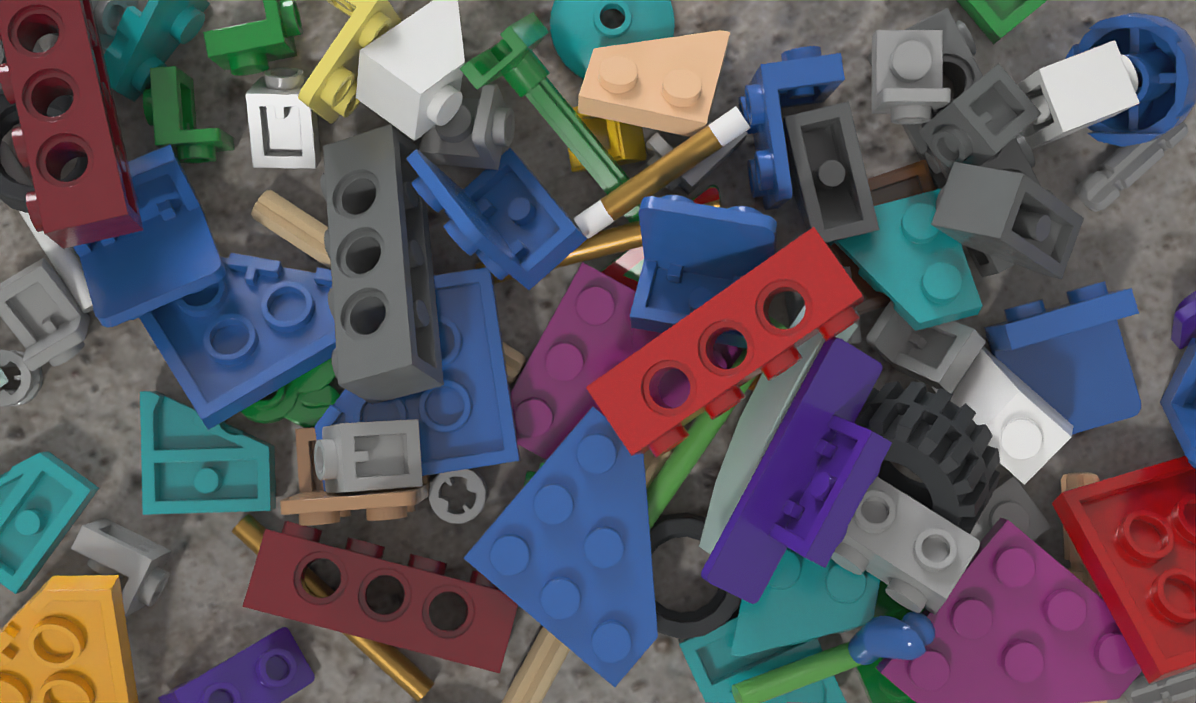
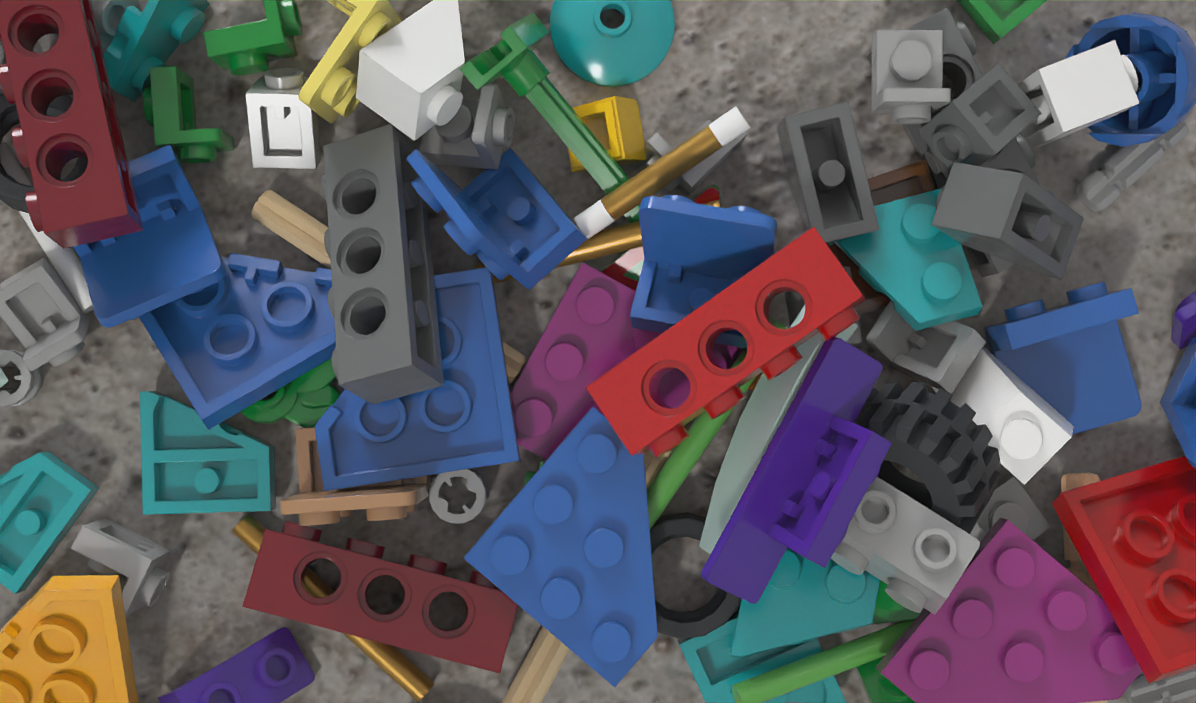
light grey bracket [314,419,423,493] -> none
light nougat wing [578,30,730,137] -> none
blue bracket [738,46,845,210] -> none
blue arm [848,611,936,665] -> none

